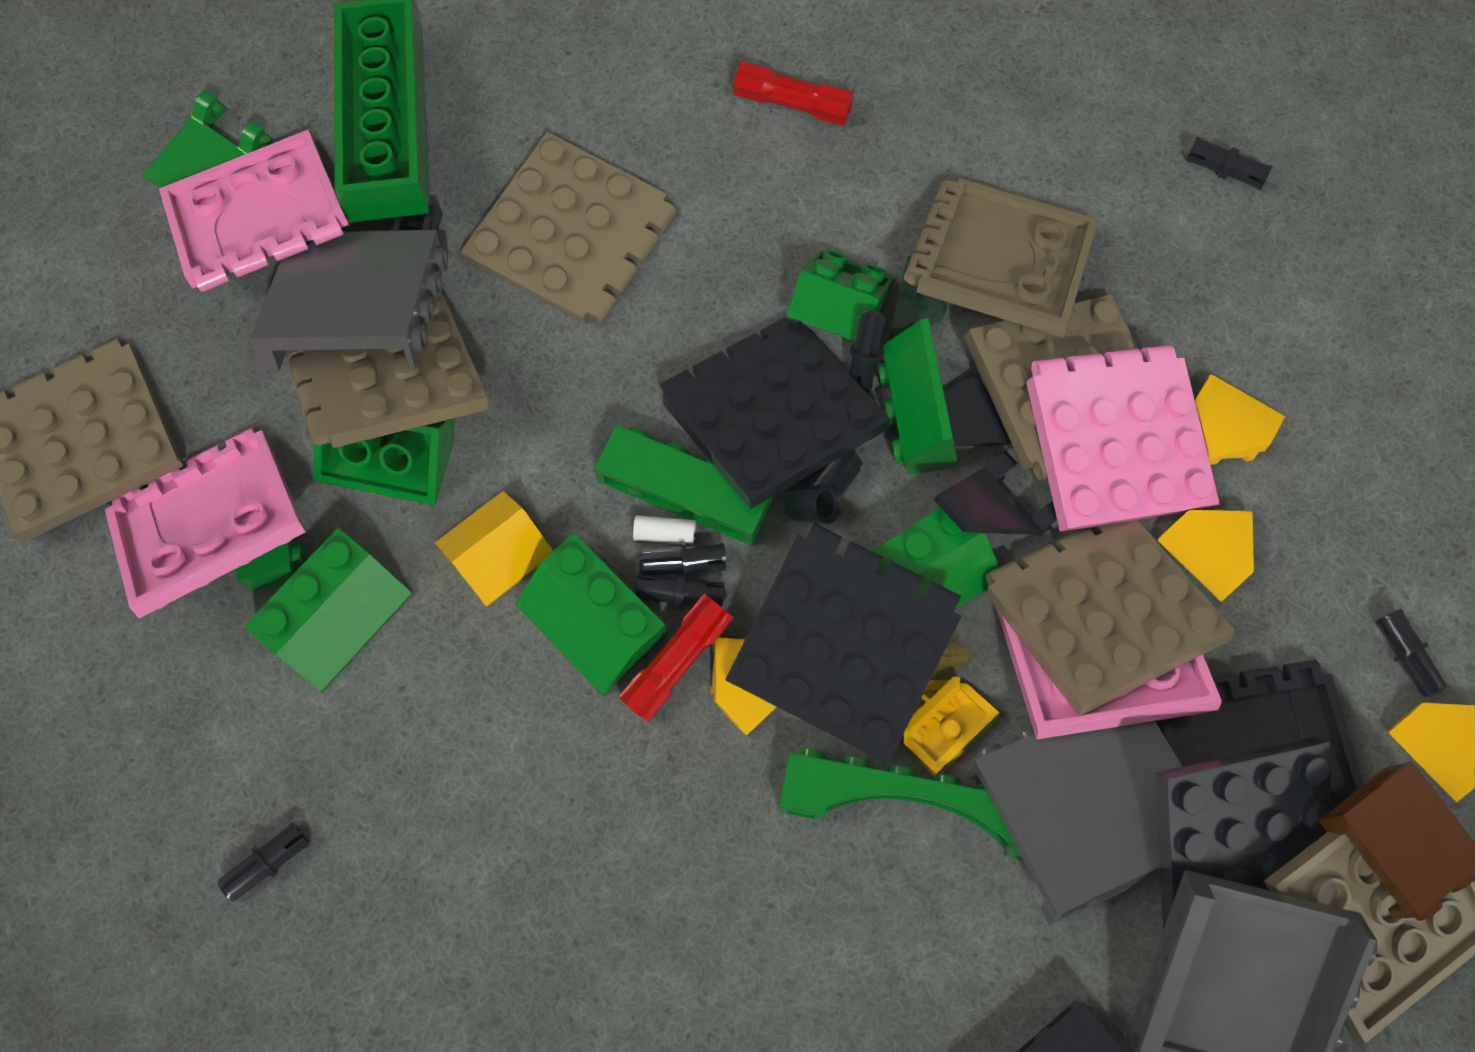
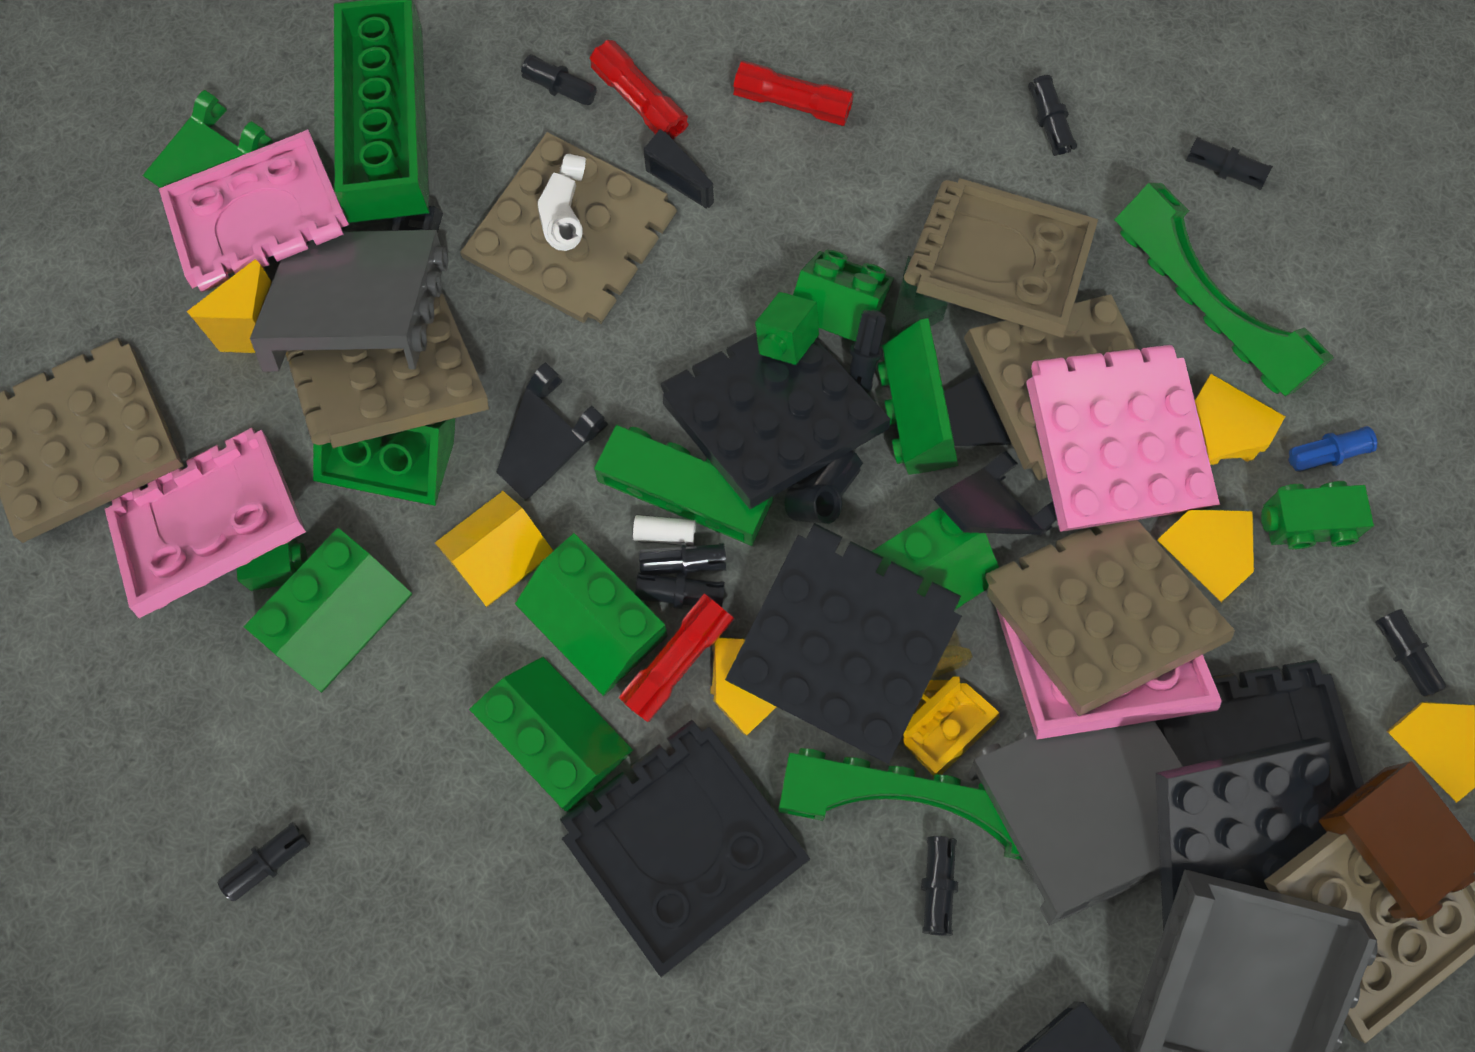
none -> yellow slope [186,259,272,353]
none -> green slope [469,657,634,813]
none -> black flag [496,362,608,501]
none -> black axle [521,54,597,105]
none -> white arm [537,154,586,251]
none -> black hinge [560,719,810,978]
none -> red axle [589,40,689,139]
none -> black slope [644,129,714,209]
none -> green brick [755,292,819,365]
none -> black pin [921,836,959,936]
none -> black pin [1028,75,1077,156]
none -> green arch [1114,183,1334,397]
none -> green brick [1261,481,1374,550]
none -> blue axle [1288,426,1377,472]

